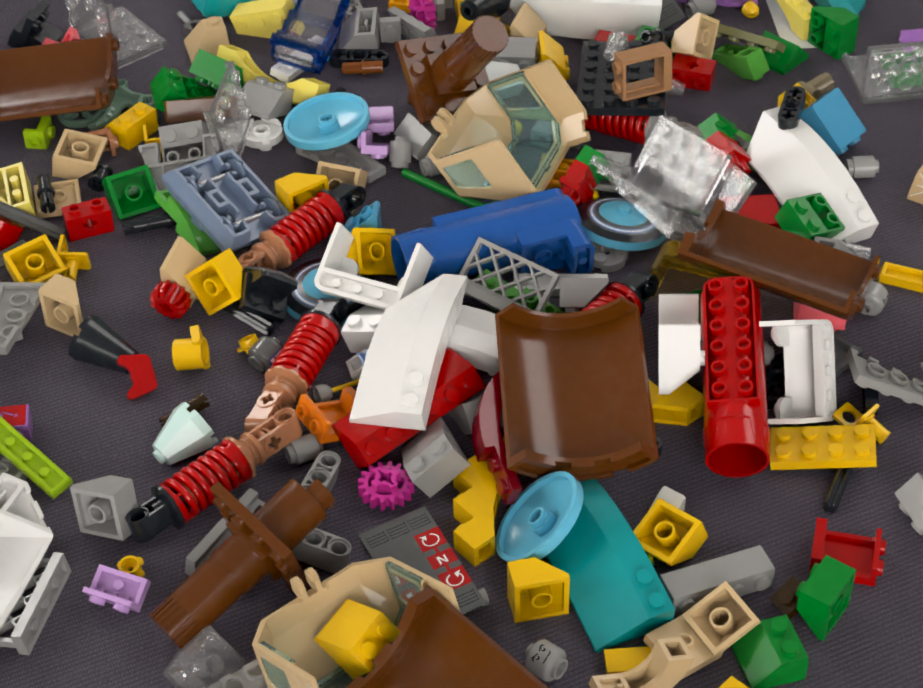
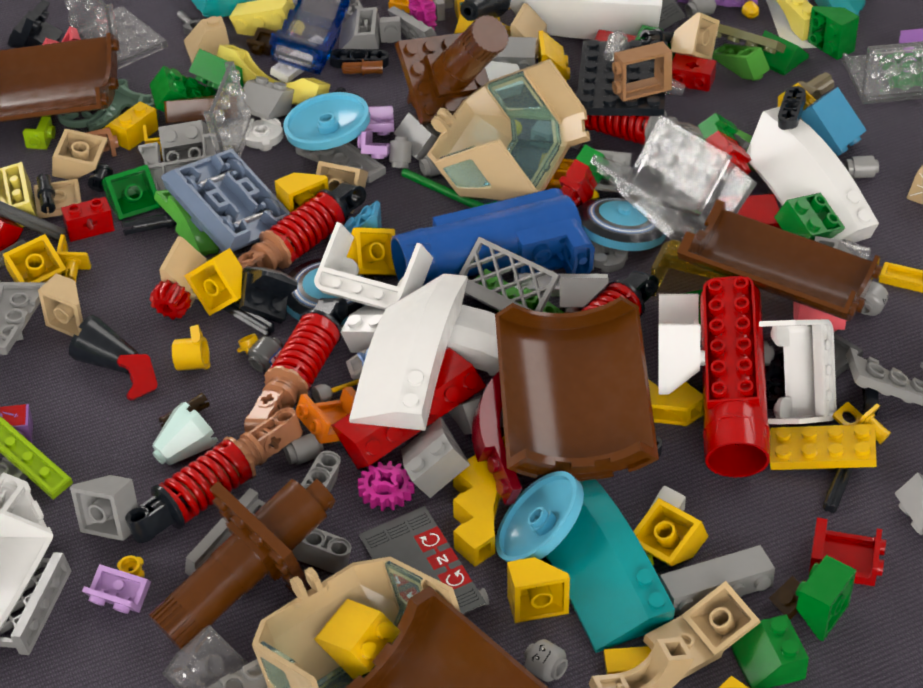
none -> dark brown bracket [246,27,278,56]

